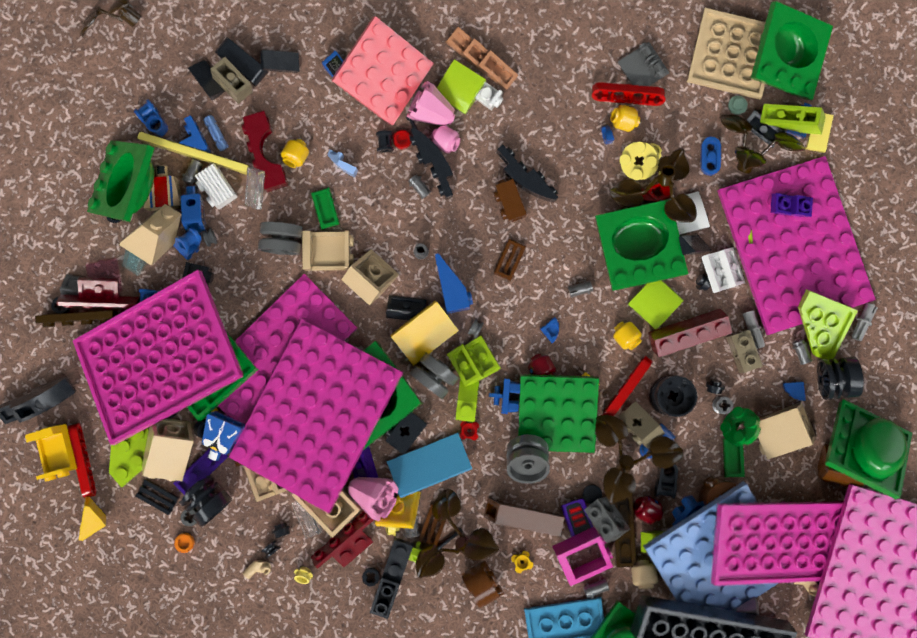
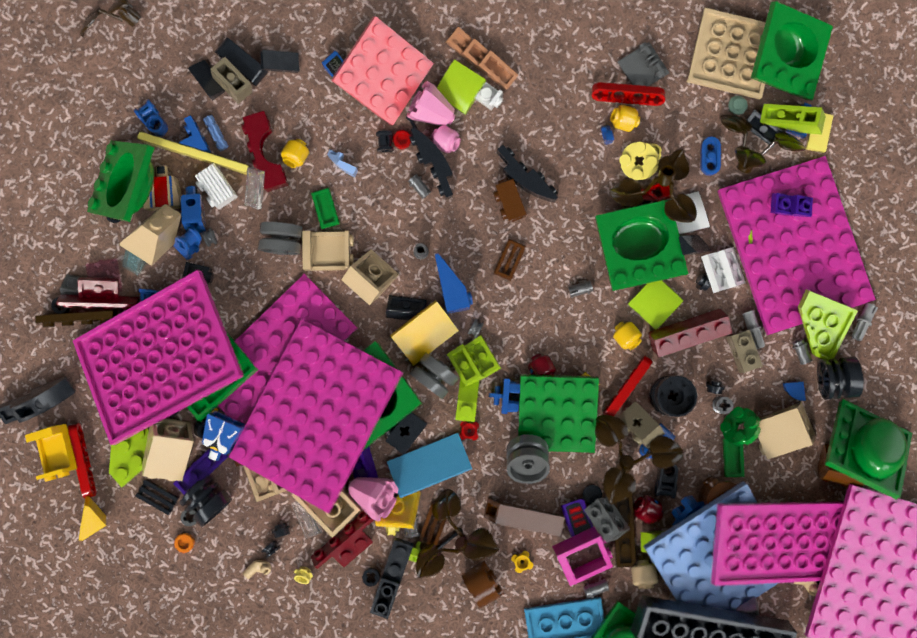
flat silver pin [182,159,203,185] -> none
blue tile [540,317,559,344] -> none

